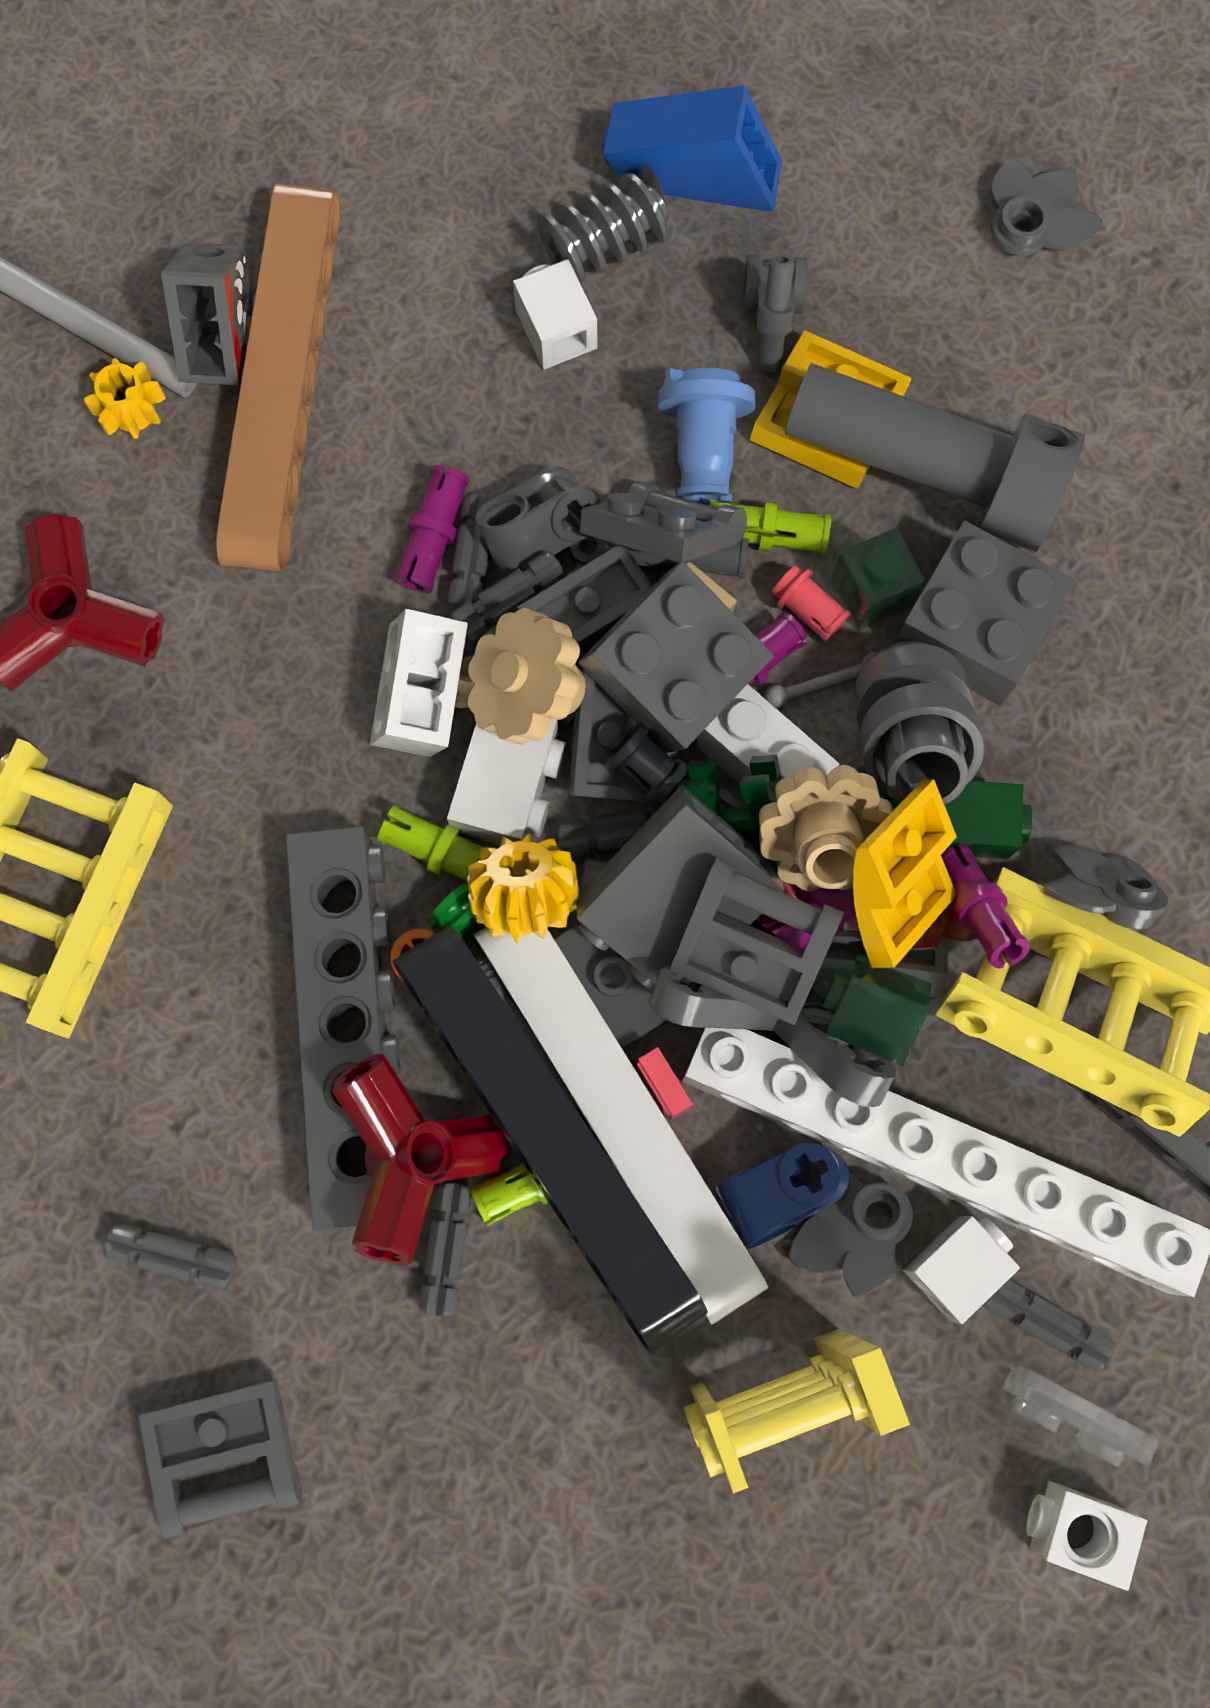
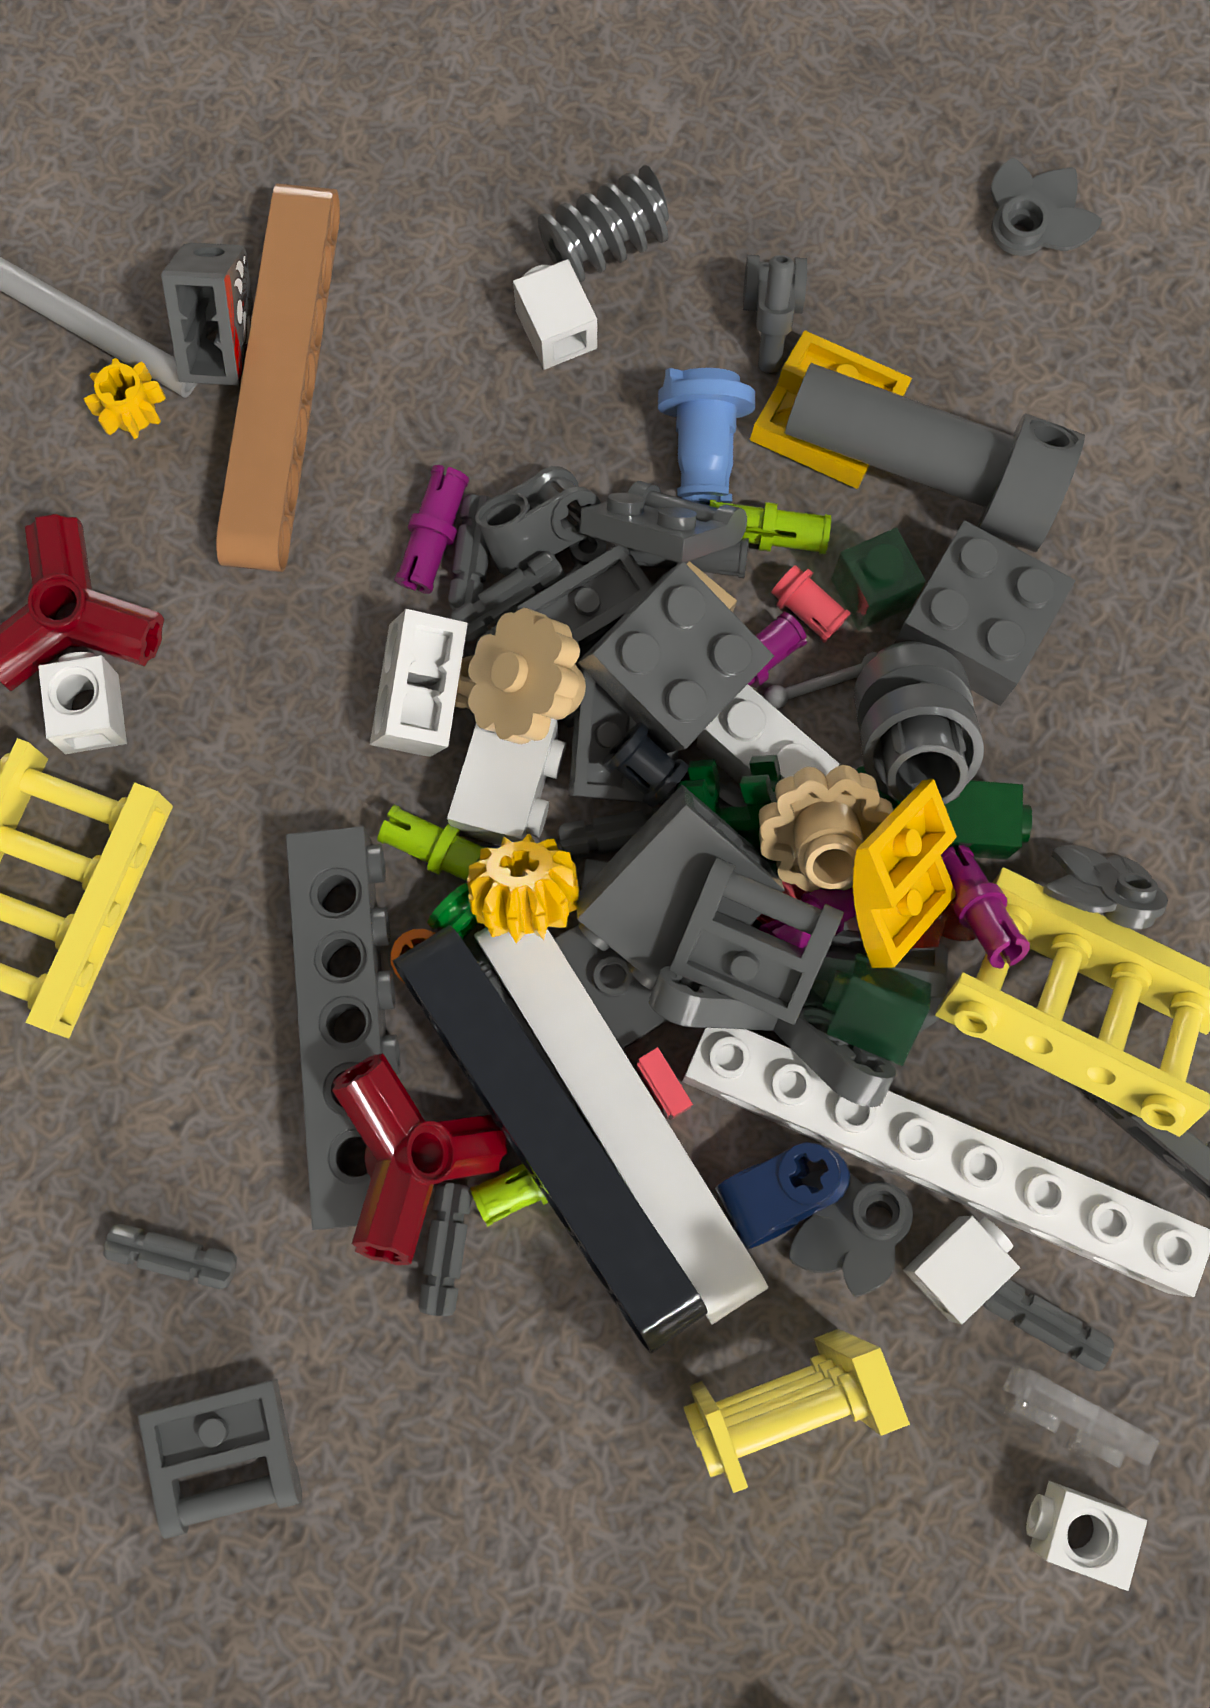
blue slope [602,85,783,212] -> none
none -> white brick [38,652,127,754]

